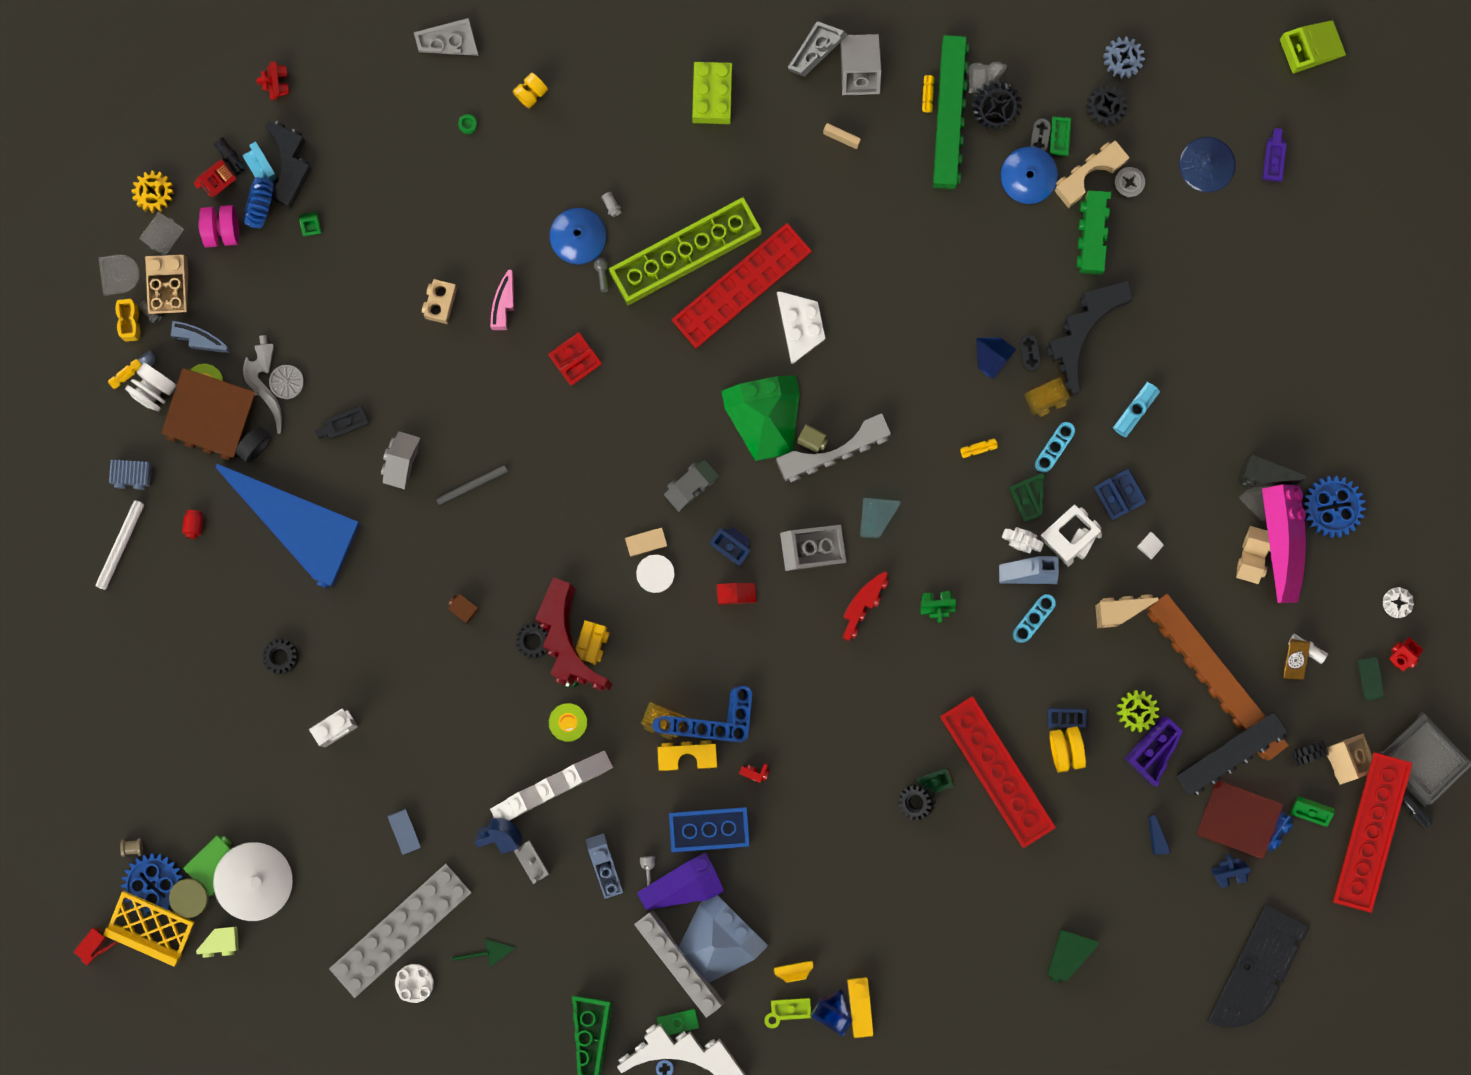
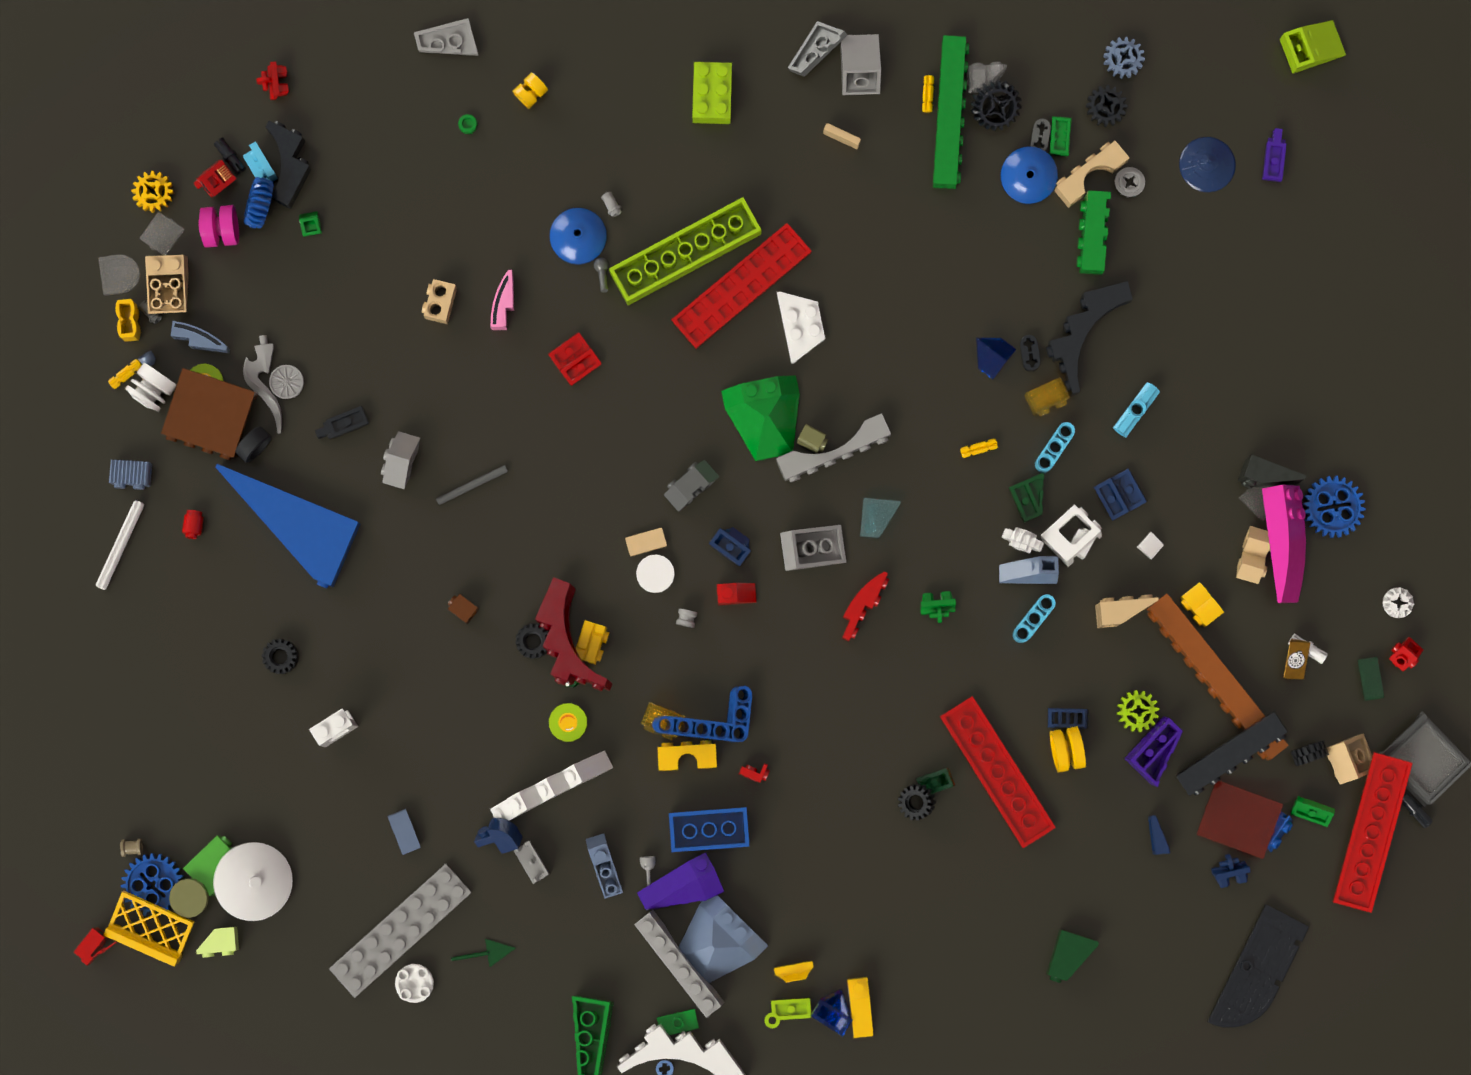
none -> light grey wheel [676,609,697,628]
none -> yellow brick [1180,582,1224,628]

